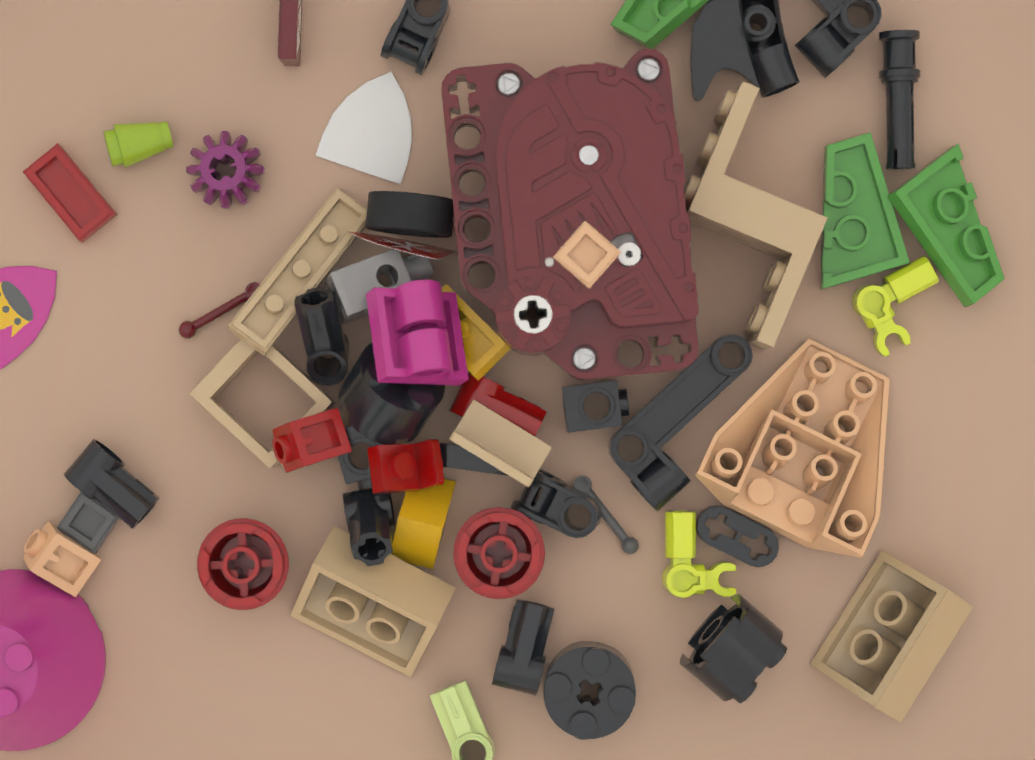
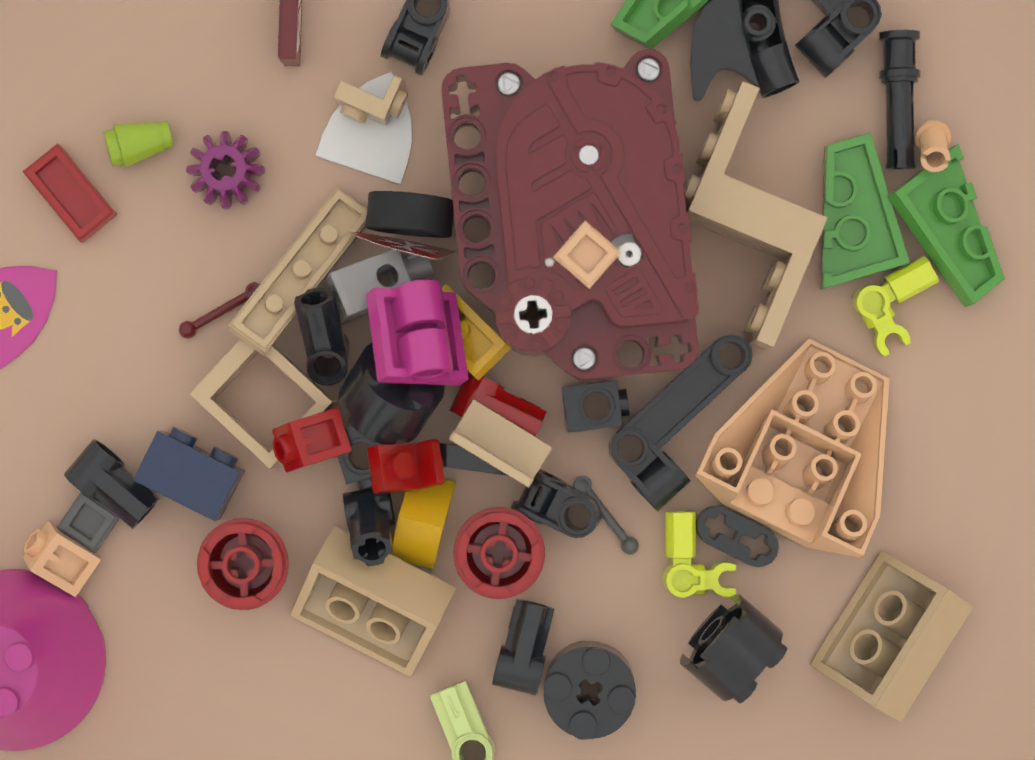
none -> dark blue brick [133,427,245,521]
none -> tan bracket [334,75,408,126]
none -> light nougat pin [915,120,952,172]

